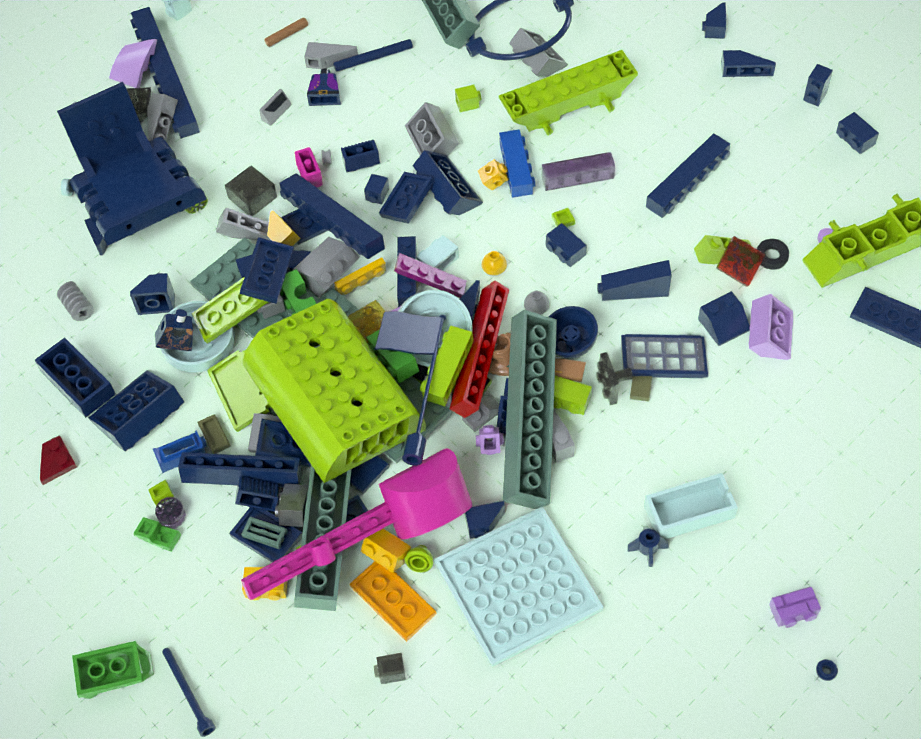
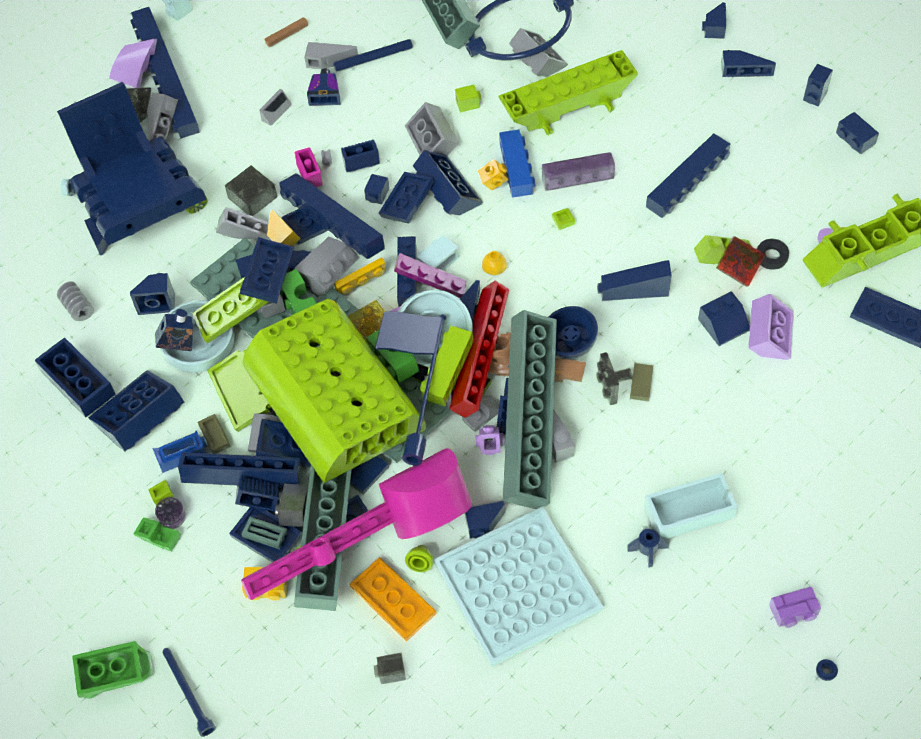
dark red wing [40,435,77,485] -> none
yellow brick [360,528,411,573] -> none
light grey brick [524,290,550,315] -> none
dark blue brick [545,223,587,267] -> none
lime brick [553,376,592,415] -> none
clear piece [621,334,708,379] -> none

